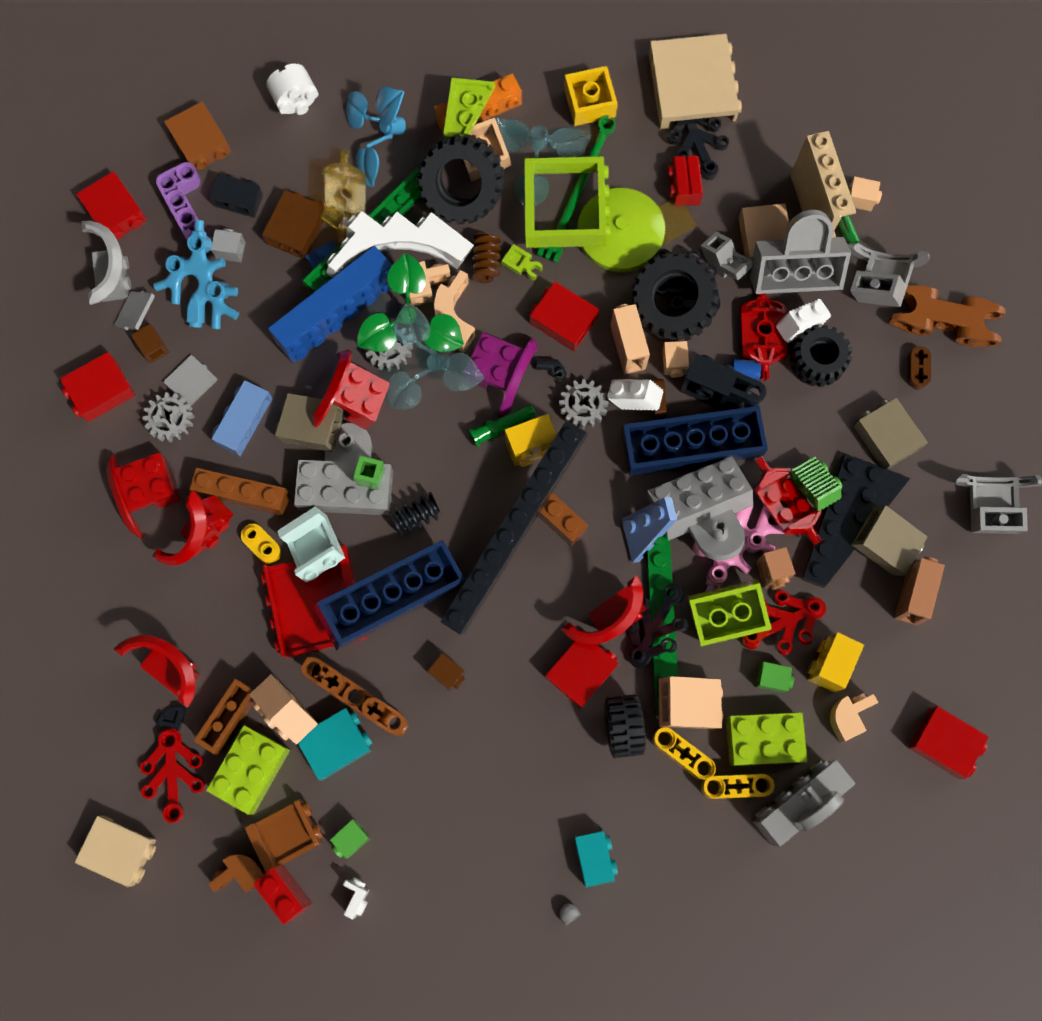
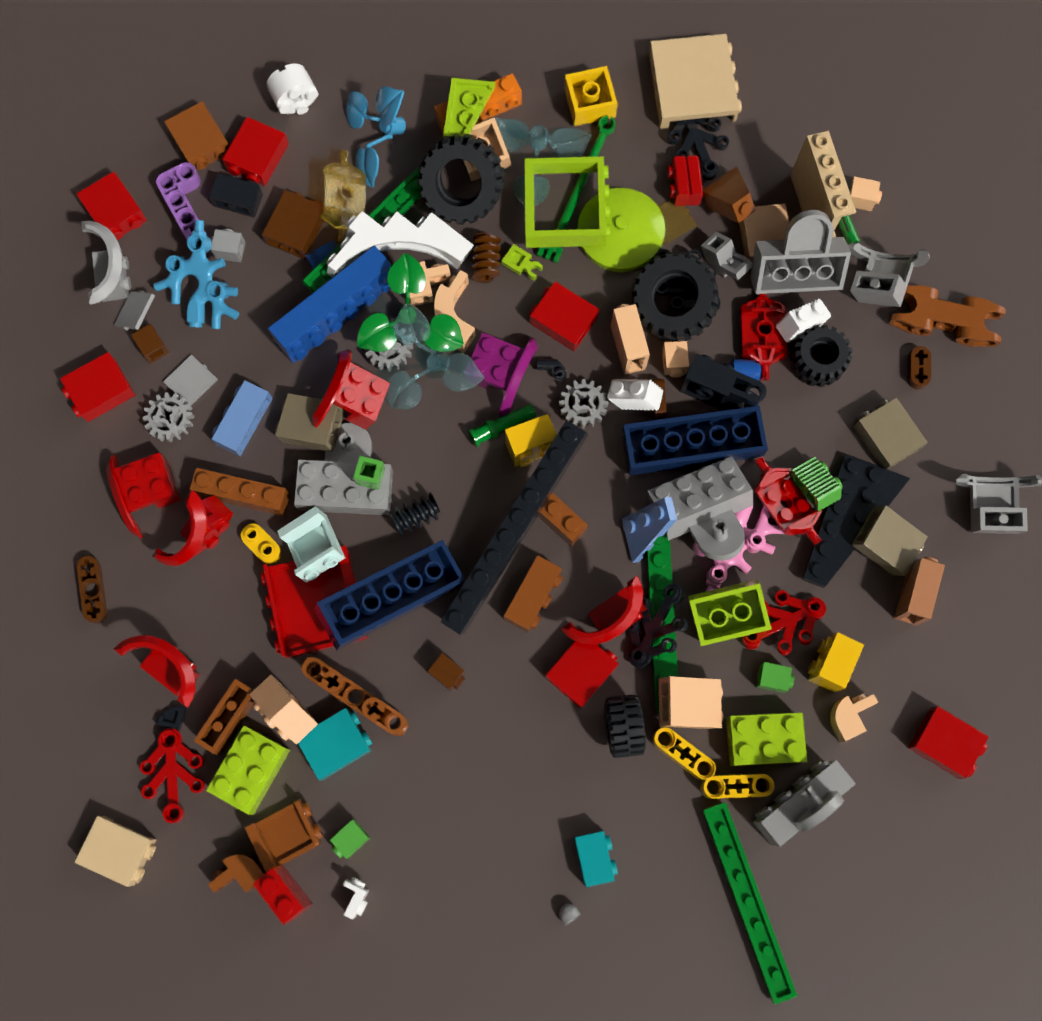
nougat brick [755,547,795,590] -> none
none -> reddish brown beam [77,556,107,624]
none -> red brick [222,117,289,186]
none -> dark orange brick [504,555,564,633]
none -> green plate [702,802,798,1005]
none -> dark orange slope [703,167,756,223]

